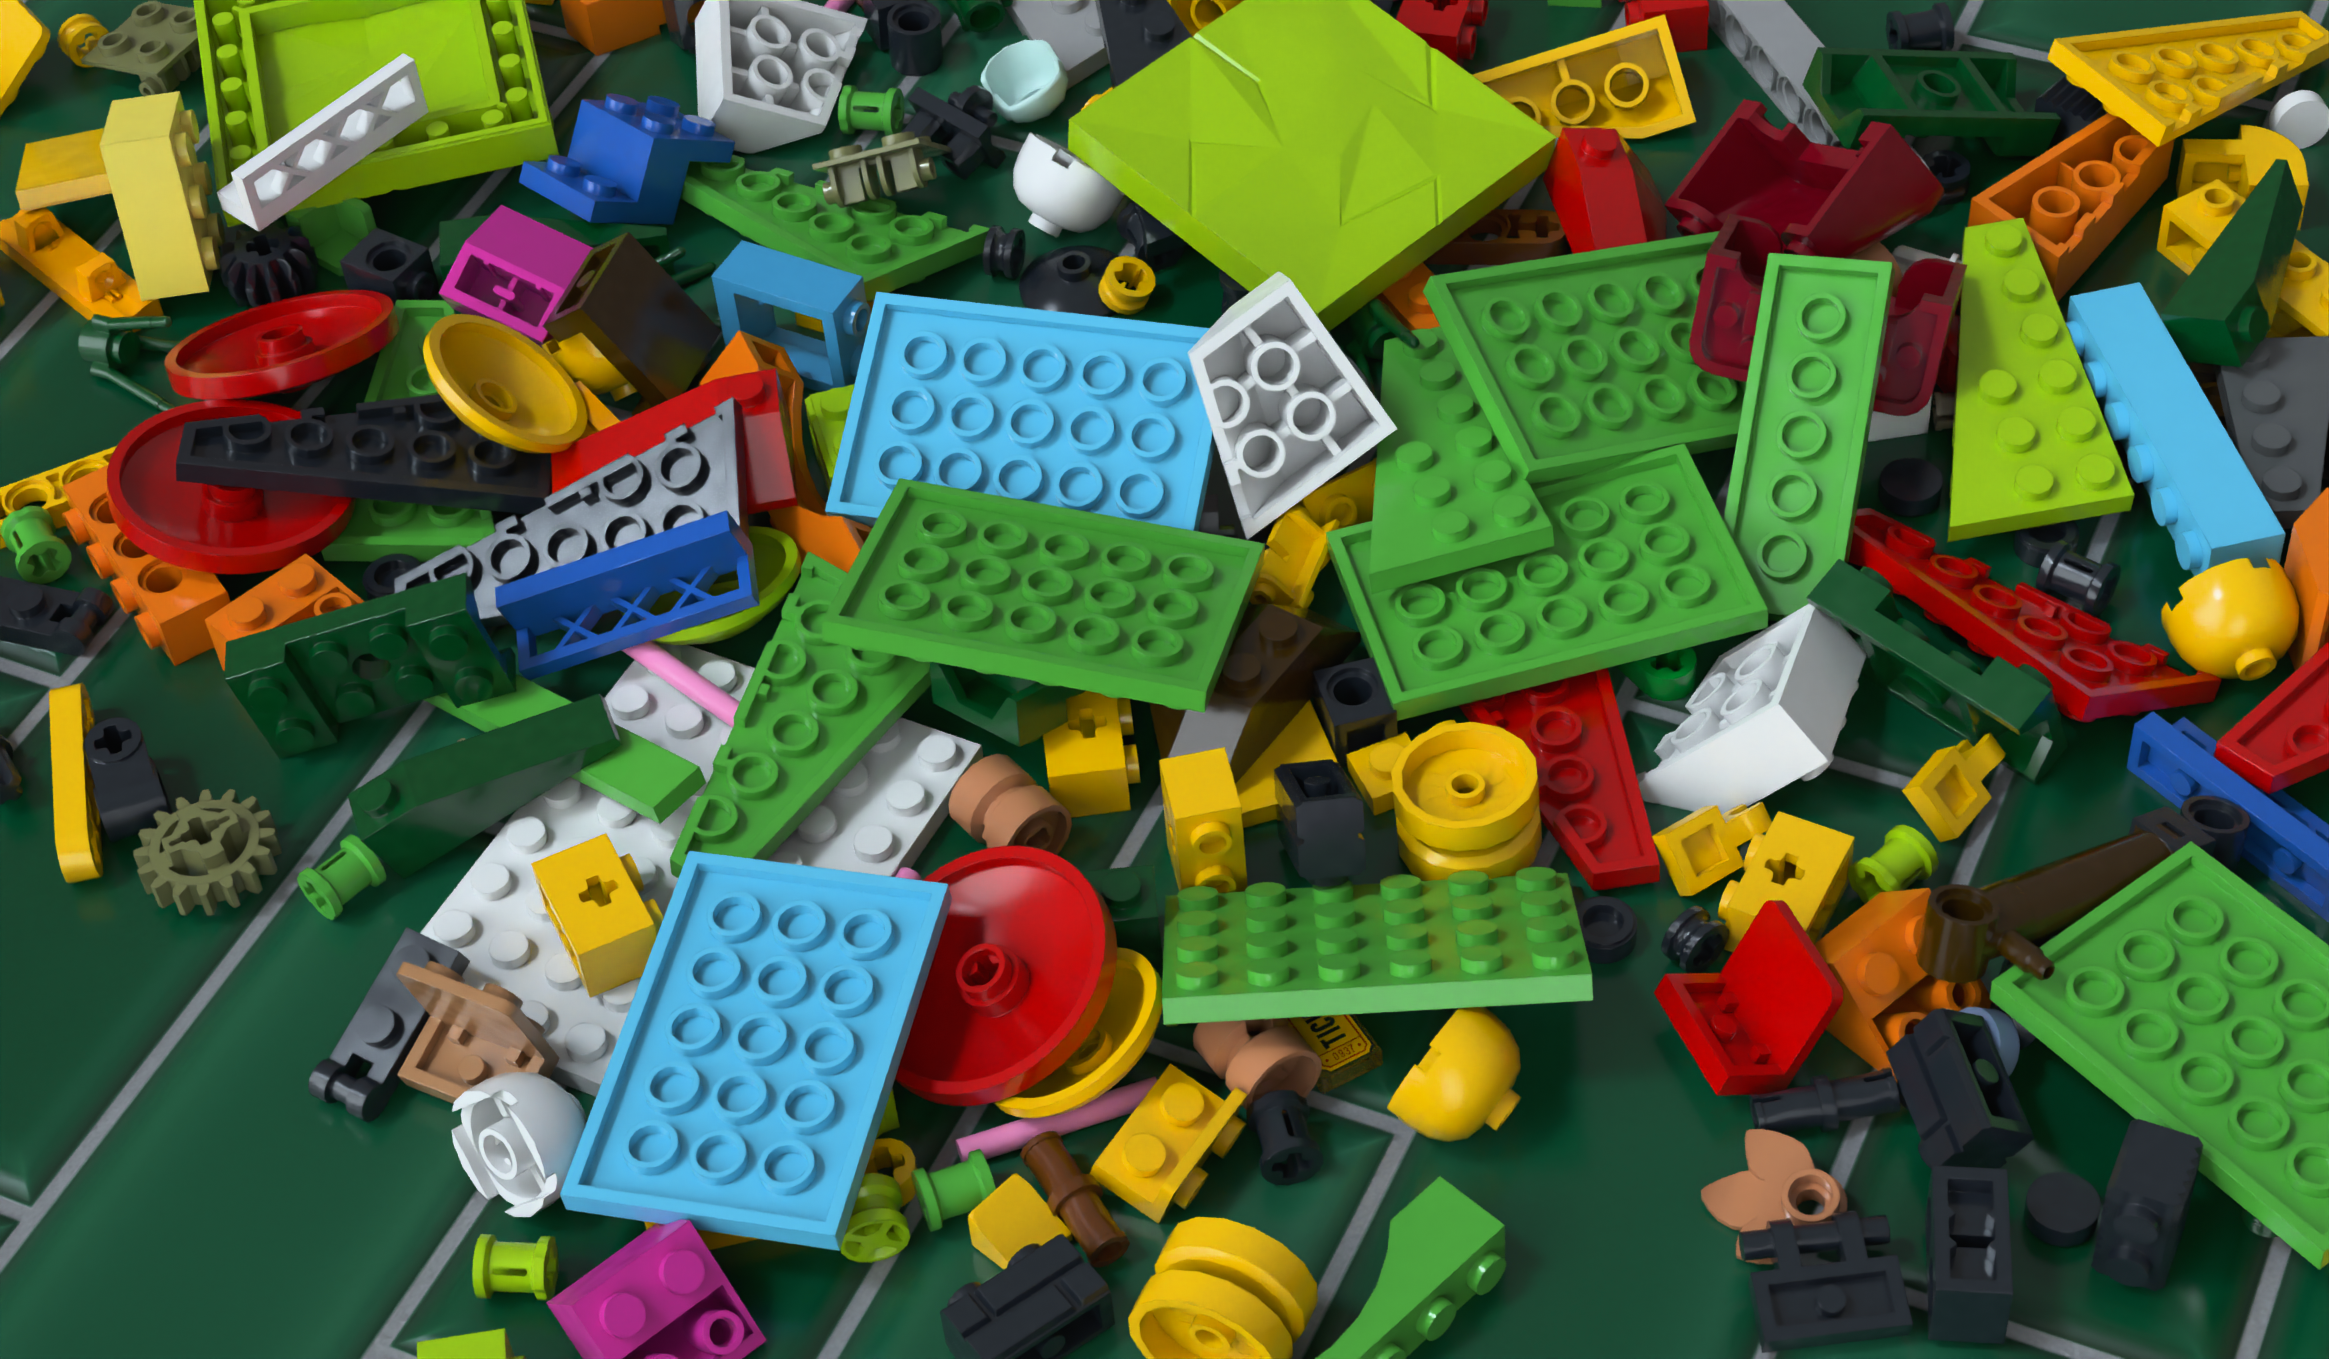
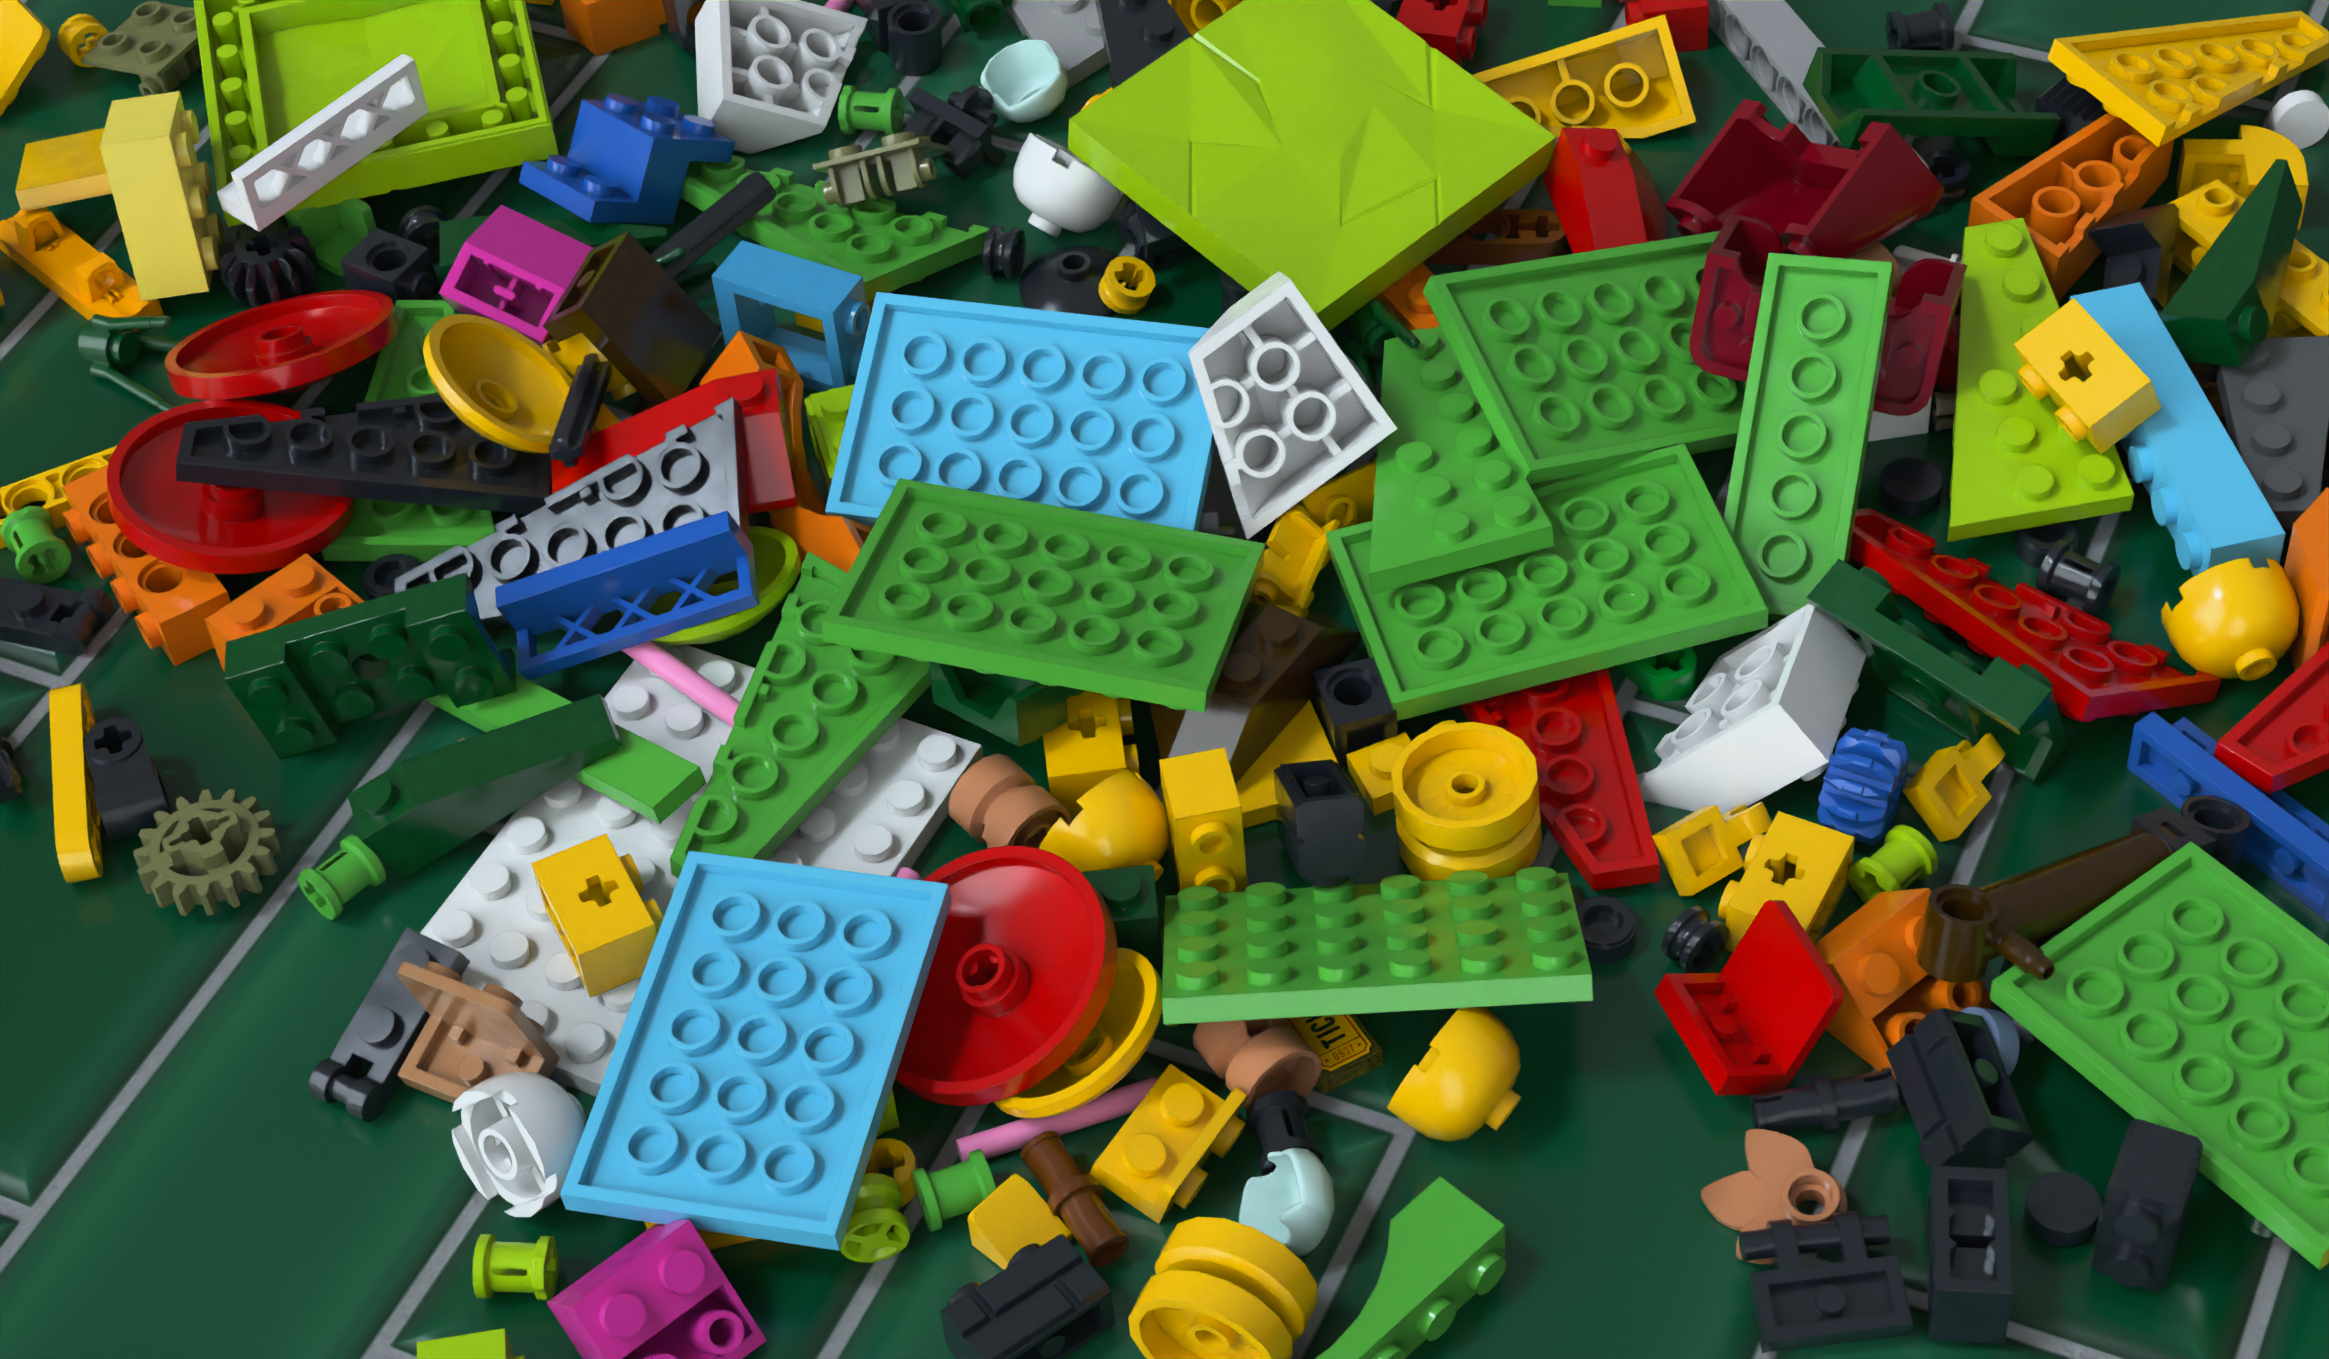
none -> black bush [398,206,448,262]
none -> black axle [549,354,613,467]
none -> black axle [650,171,776,279]
none -> yellow cylinder [1039,769,1170,882]
none -> light aqua hair [1239,1148,1335,1258]
none -> blue gear [1817,727,1910,845]
none -> yellow brick [2013,298,2162,454]
none -> black slope [2088,203,2179,311]

